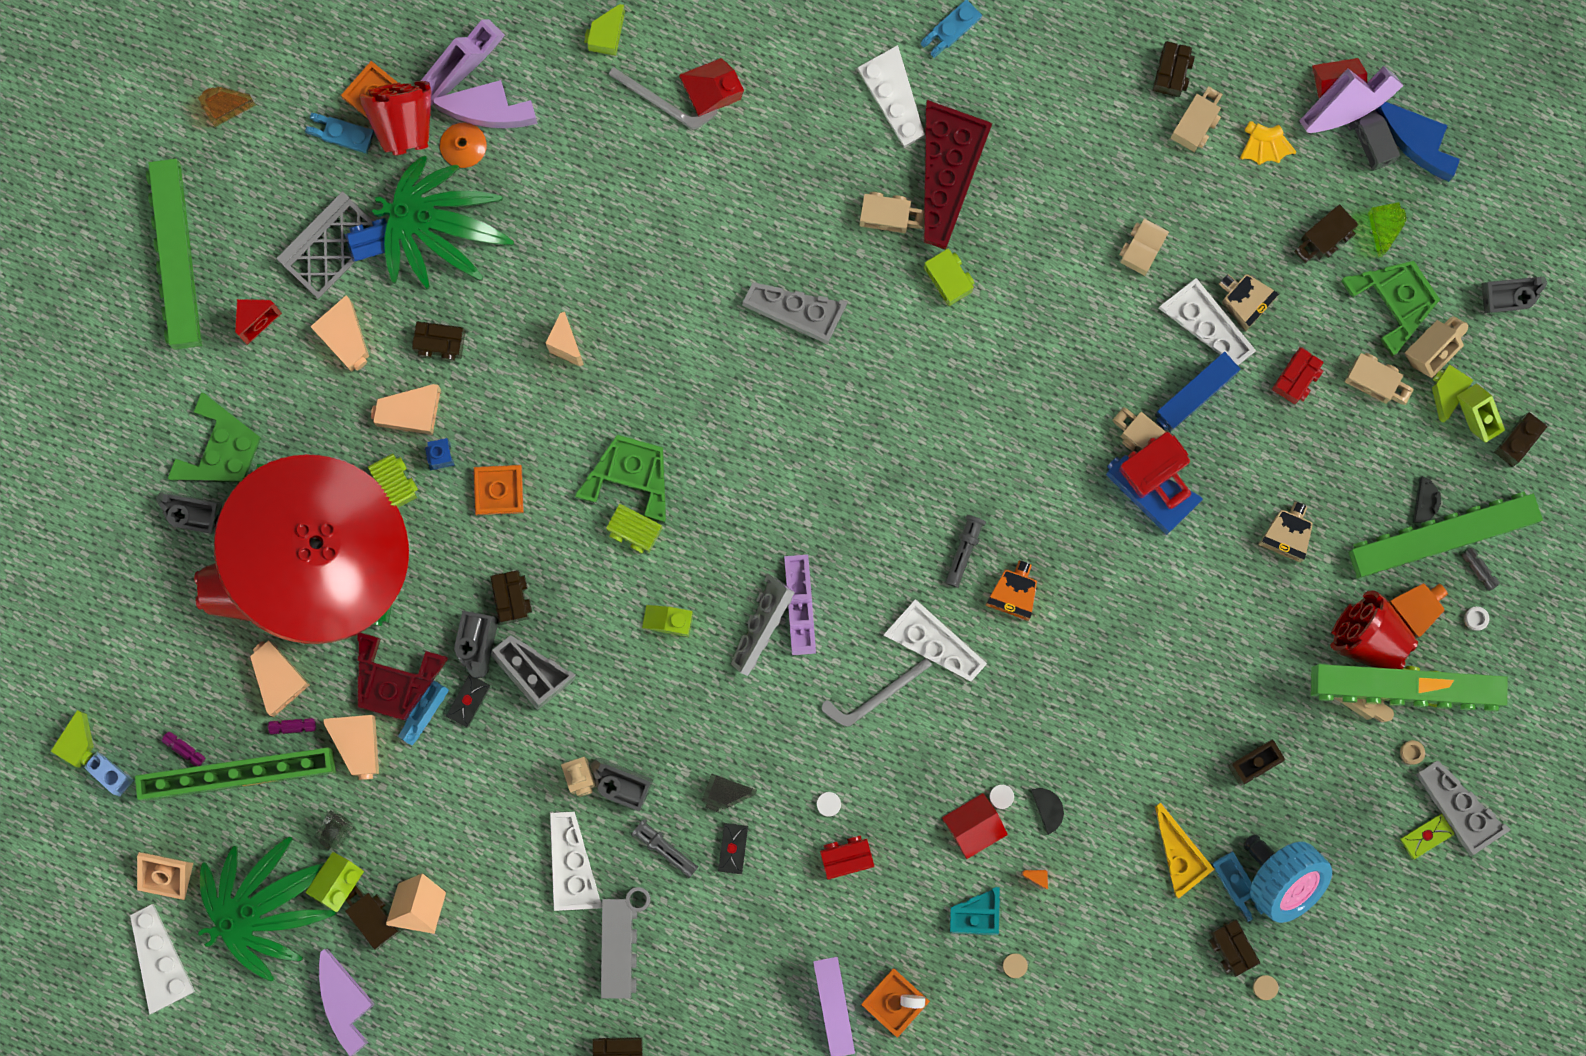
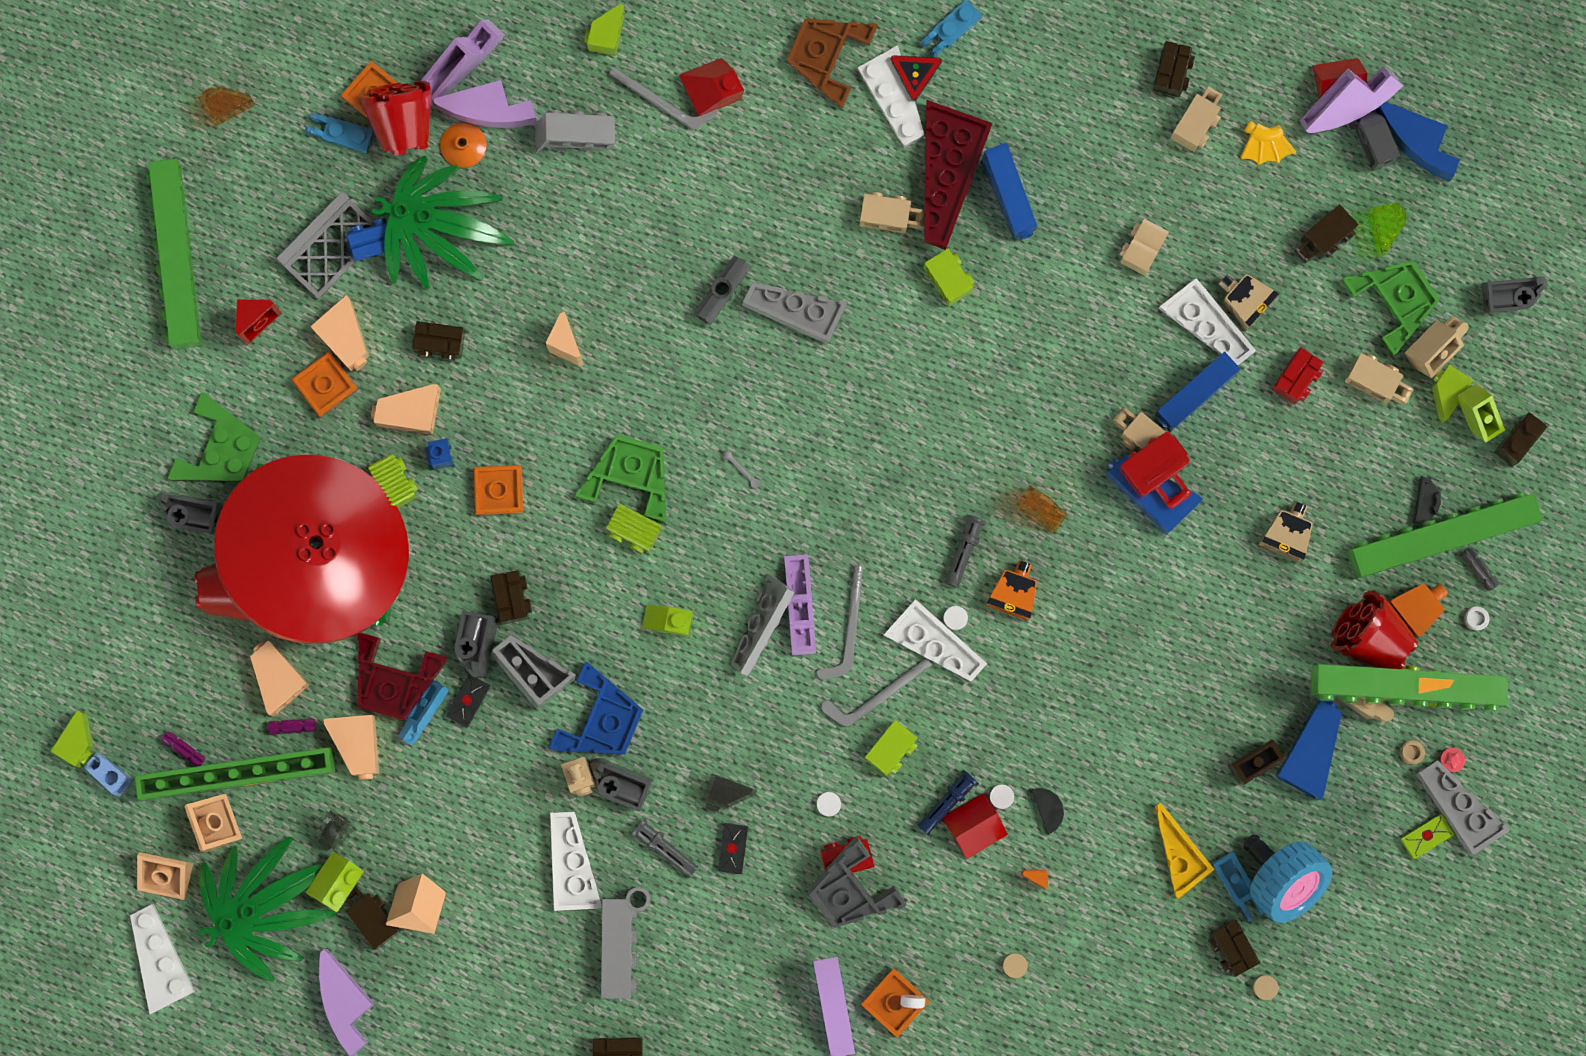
teal wing [950,887,1000,935] -> none
none -> light nougat slope [184,794,242,852]
none -> orange plate [291,351,359,418]
none -> light grey wedge [535,110,615,152]
none -> blue wing [549,661,644,755]
none -> dark grey piece [694,256,751,325]
none -> light grey hinge [723,450,760,489]
none -> dark orange wing [787,18,878,108]
none -> dark grey wing [807,836,907,928]
none -> light grey piece [817,566,864,679]
none -> lime brick [864,720,918,777]
none -> piece [891,55,942,101]
none -> dark blue pin [917,769,979,835]
none -> white tile [943,606,968,631]
none -> blue slope [982,142,1037,240]
none -> clear orange slope [1015,485,1068,534]
none -> blue slope [1275,700,1342,801]
none -> coral tile [1439,748,1465,772]

